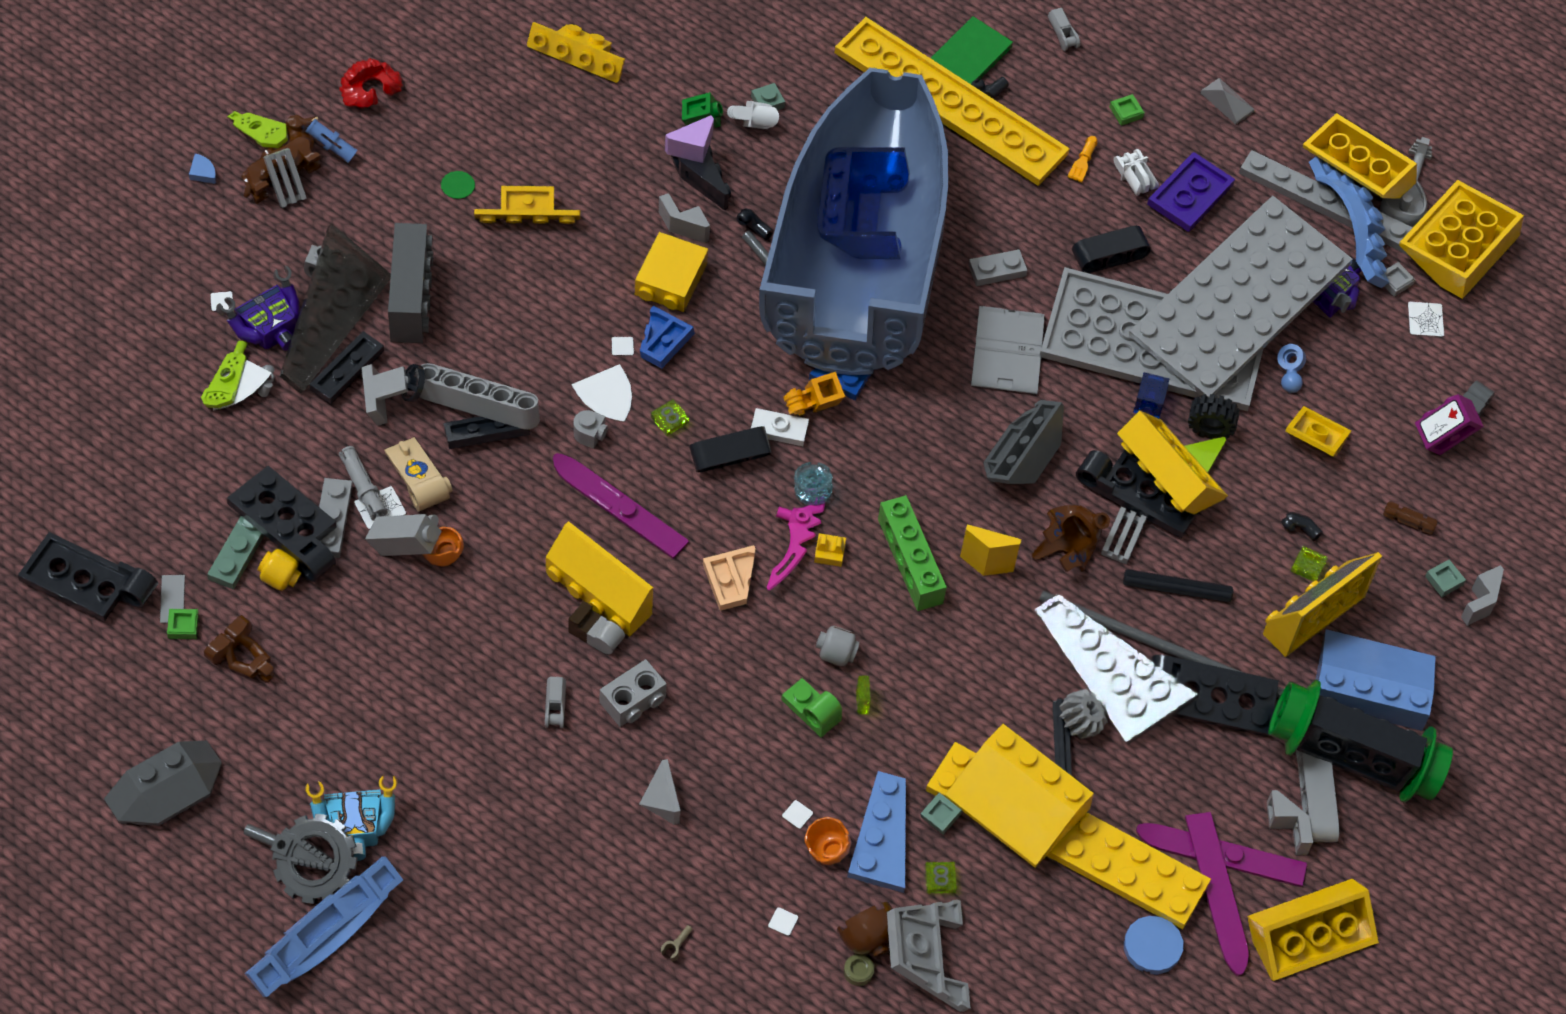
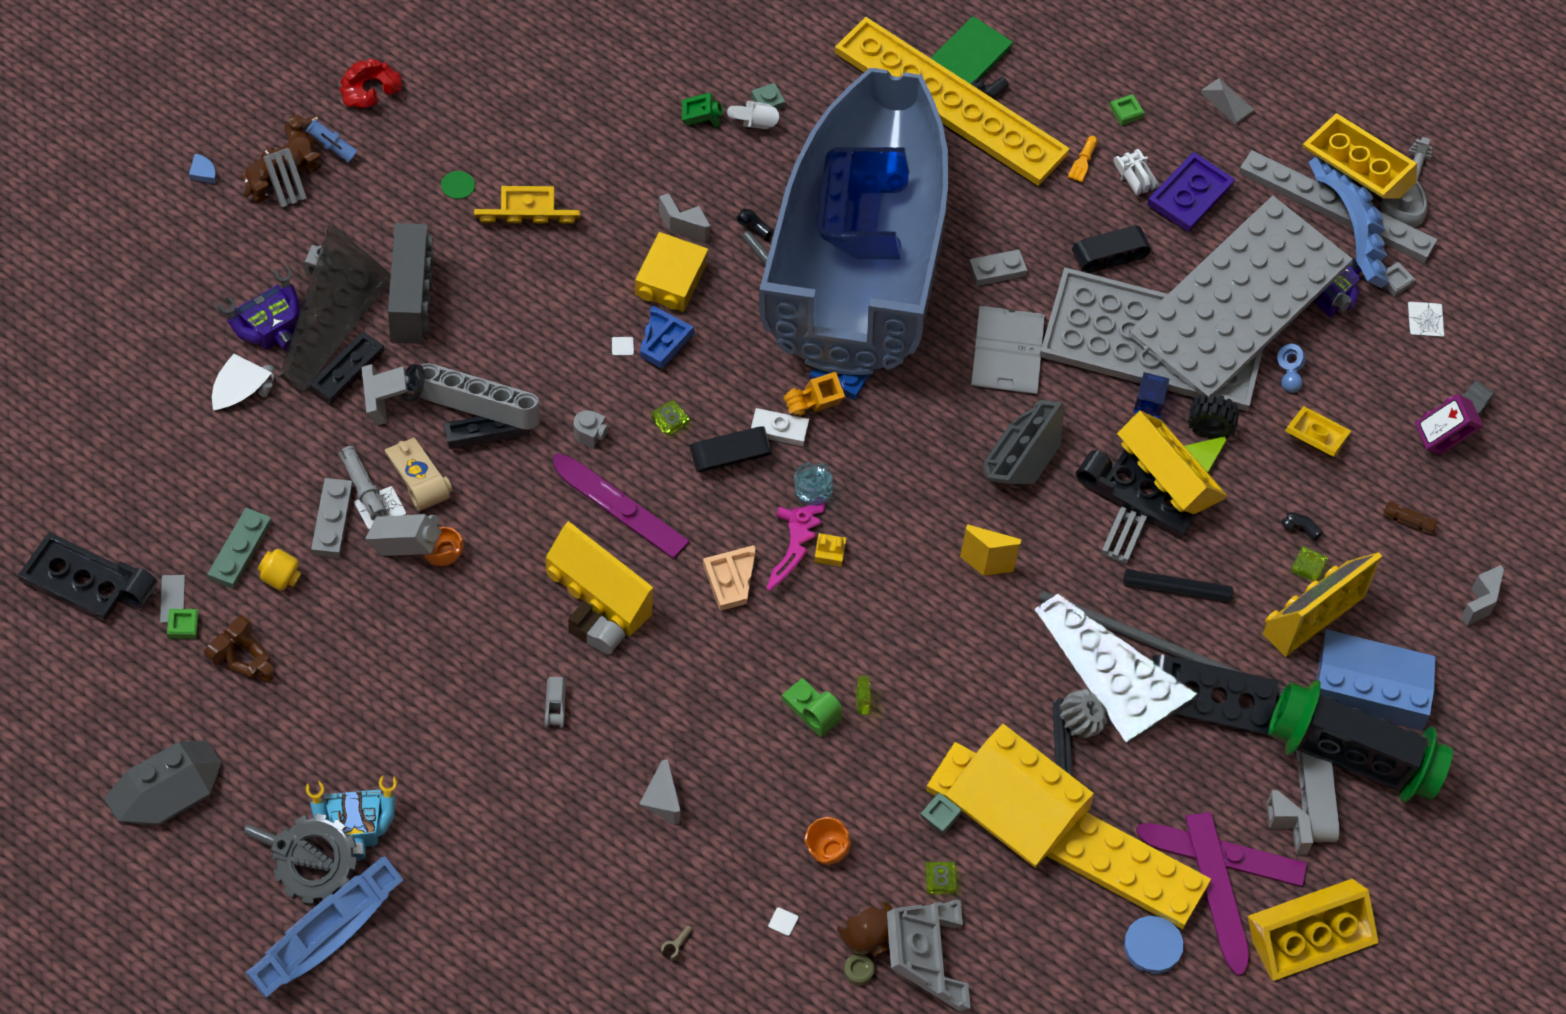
lime piece [201,341,247,408] -> none
white sticker [211,291,233,311] -> none
lime piece [227,111,288,148] -> none
black hinge [227,466,337,582] -> none
yellow bracket [527,22,625,83] -> none
white sticker [571,364,632,422] -> none
light grey brick [599,659,667,727] -> none
lavender slope [665,116,714,163] -> none
black slope [671,144,731,210] -> none
white sticker [782,800,813,828] -> none
light grey head [816,626,859,667] -> none
medium blue wing [847,771,906,893] -> none
bright green brick [878,495,947,611] -> none
reddish brown piece [1031,505,1110,572] -> none
light grey bar [1048,8,1080,51] -> none
yellow slope [1399,180,1524,299] -> none
sand green plate [1425,559,1466,597] -> none

